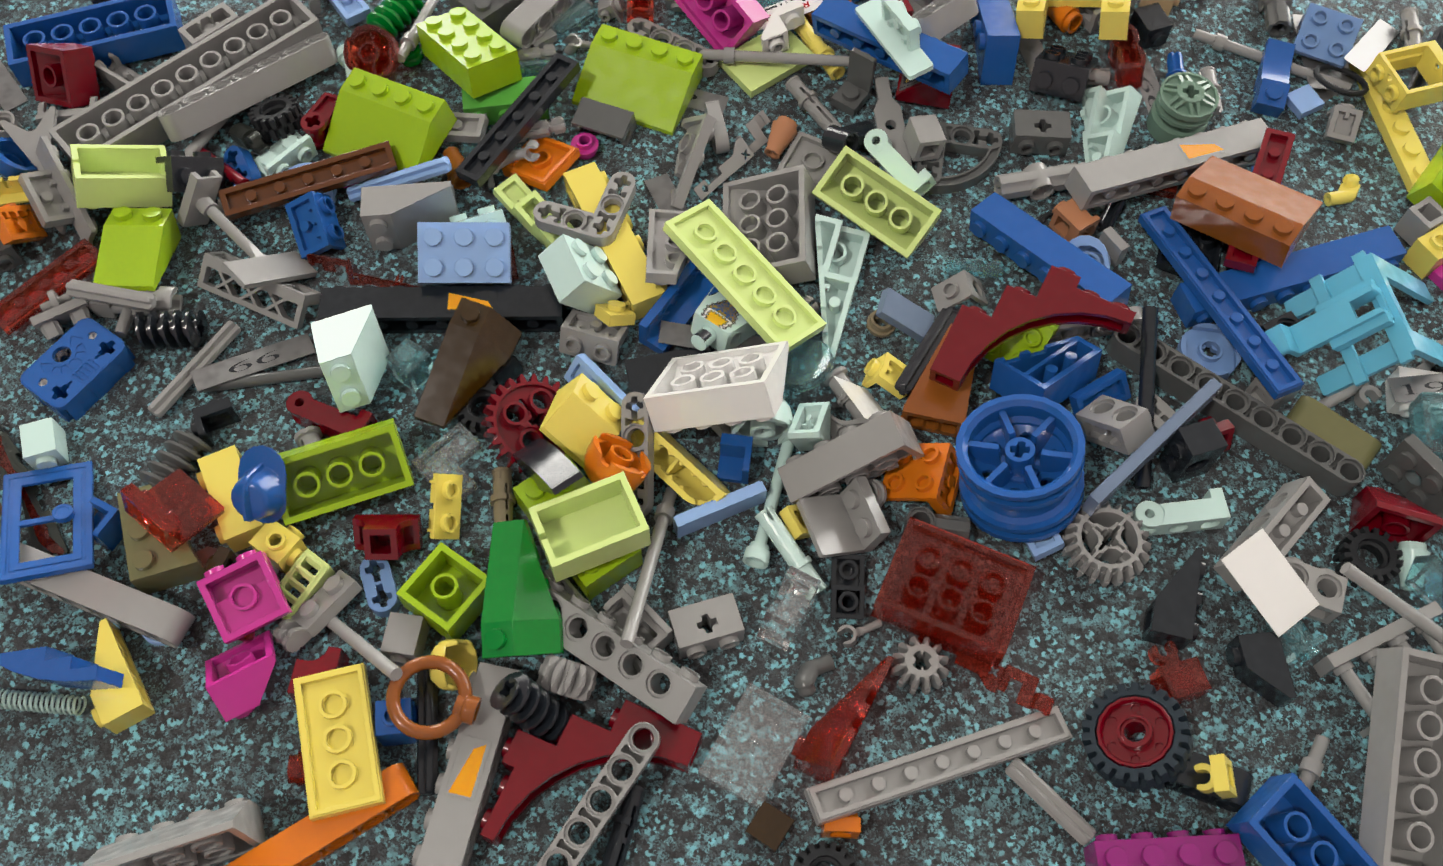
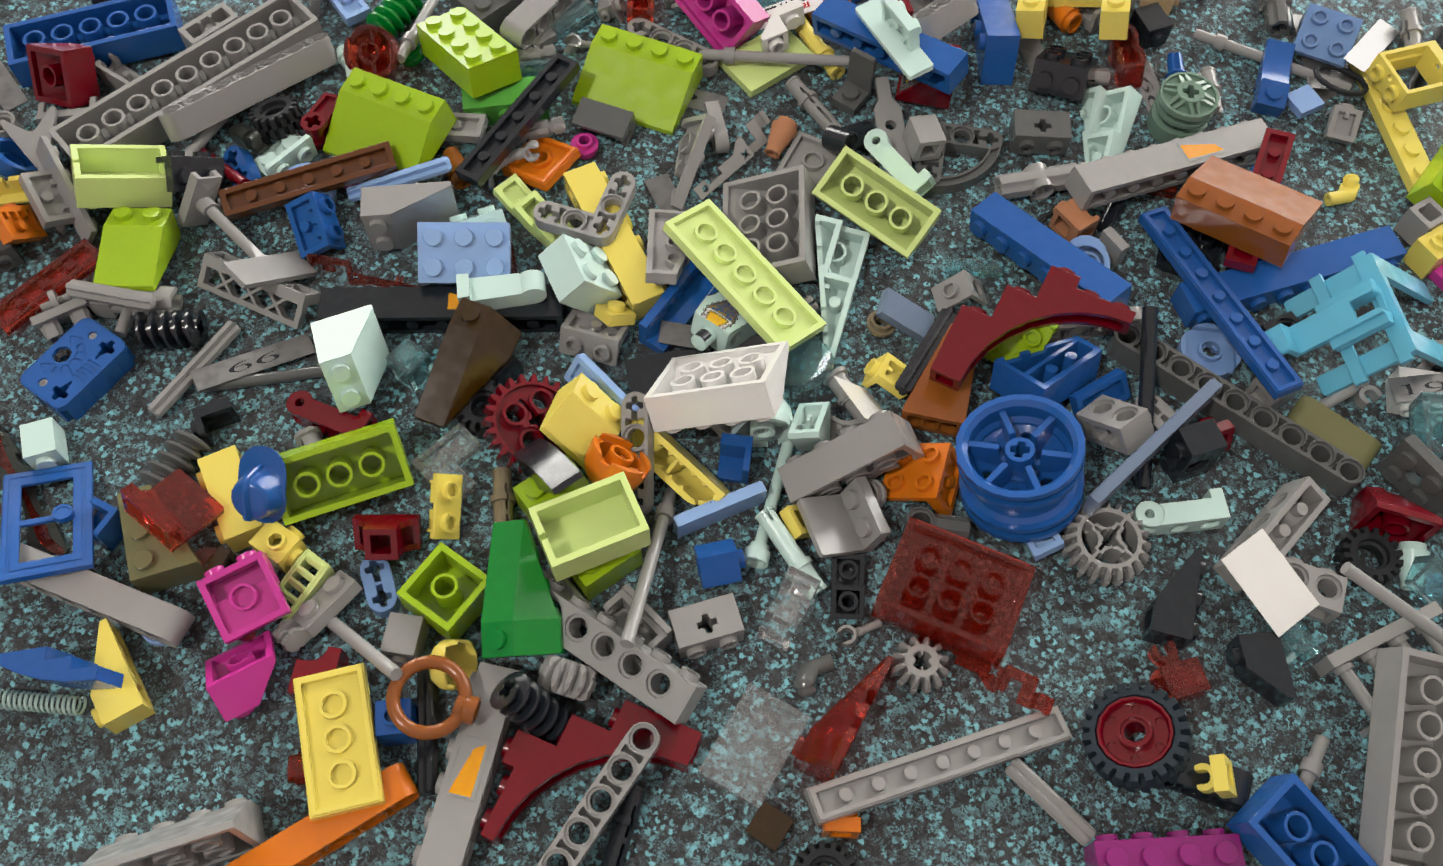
none -> light aqua leg [456,270,547,310]
none -> blue brick [694,538,746,589]

